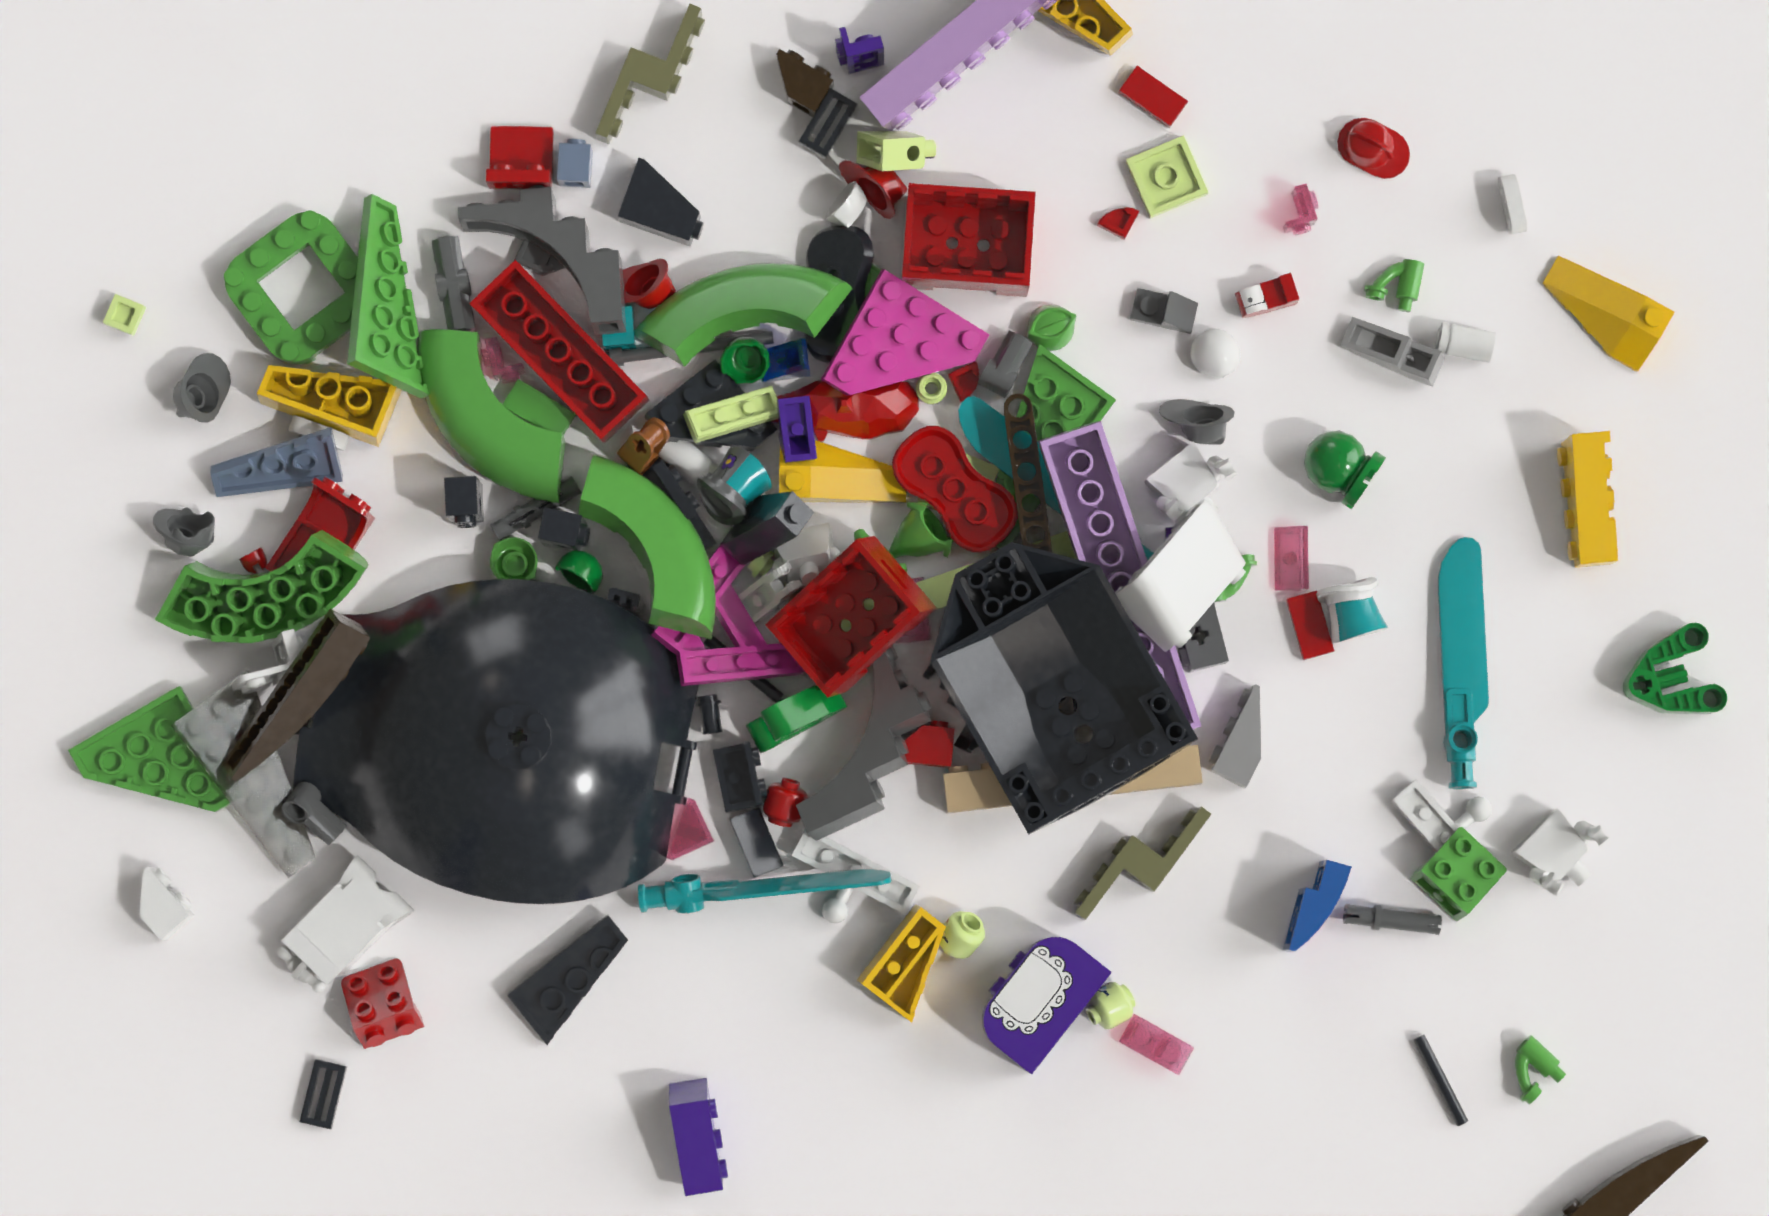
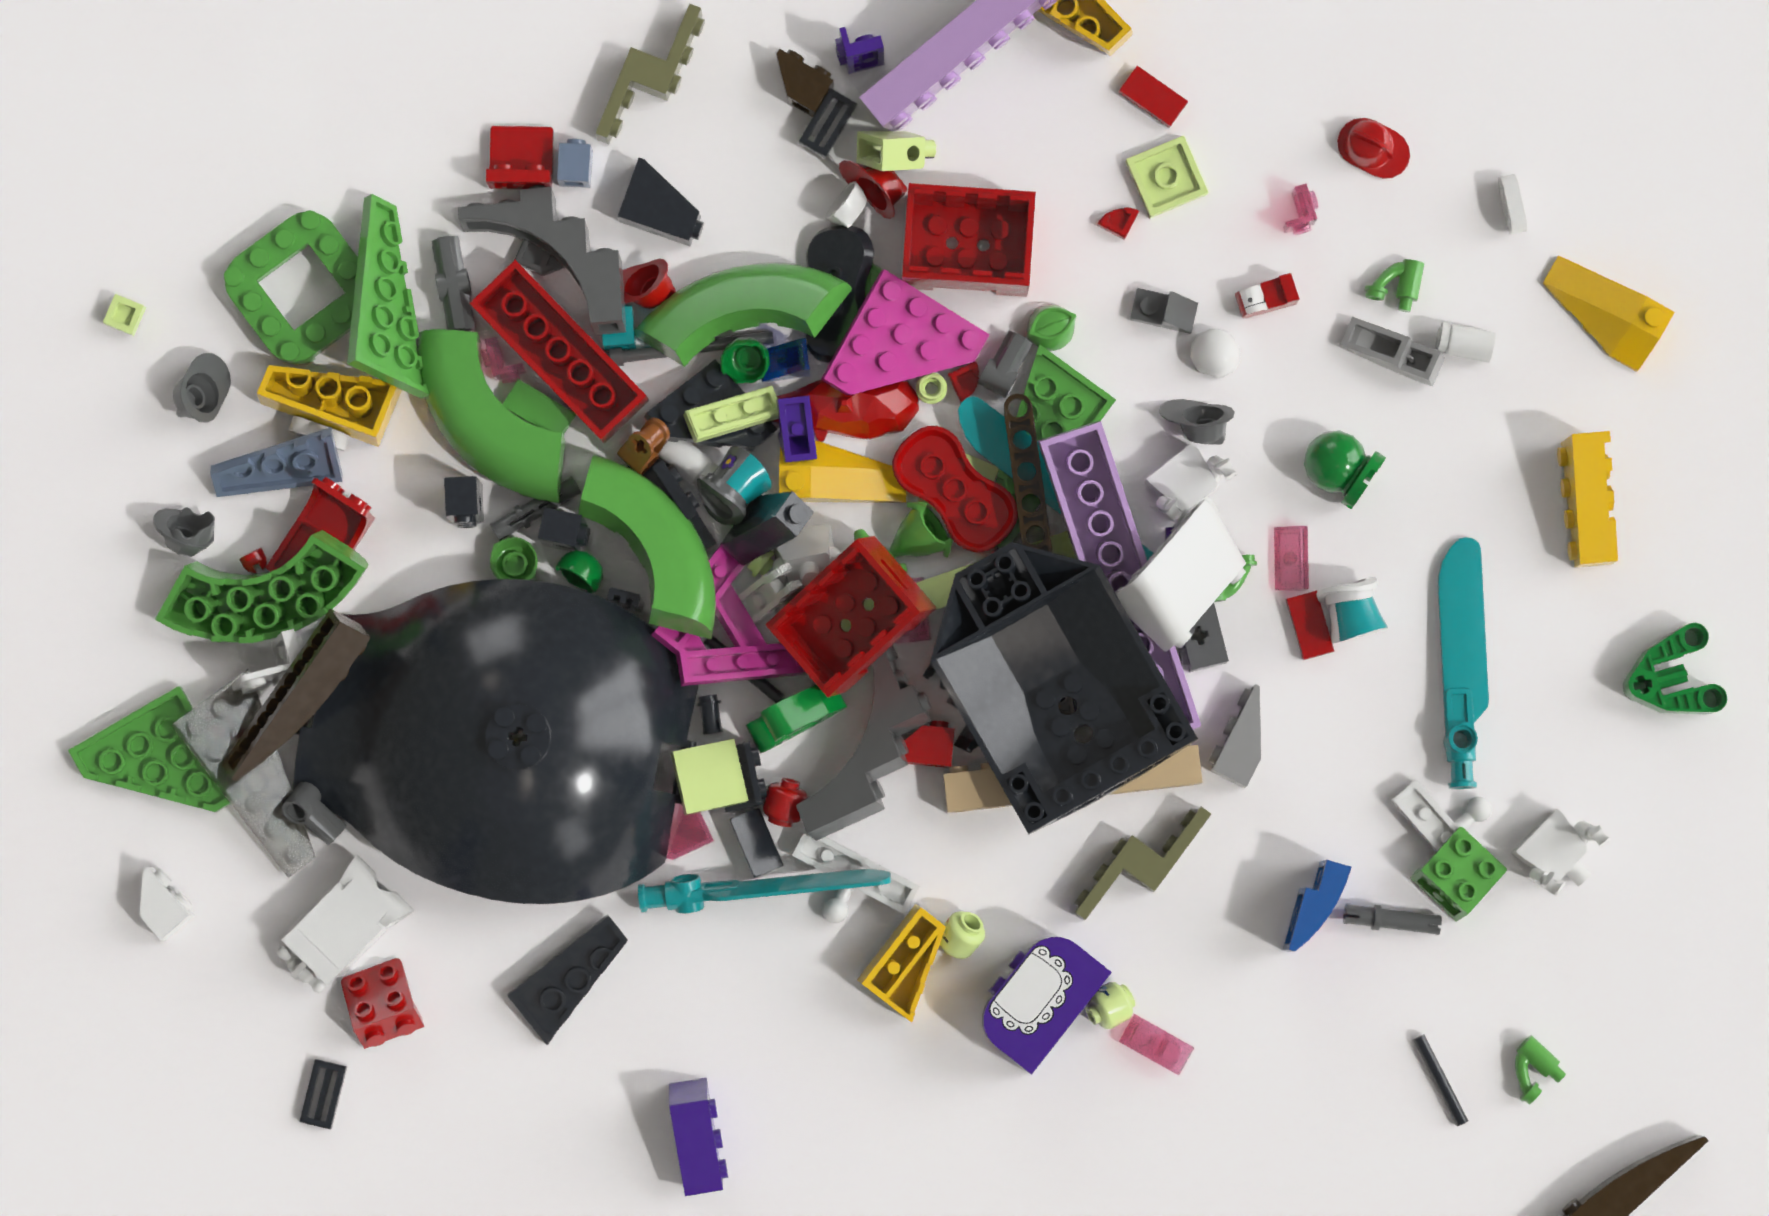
none -> yellowish green tile [670,739,748,815]

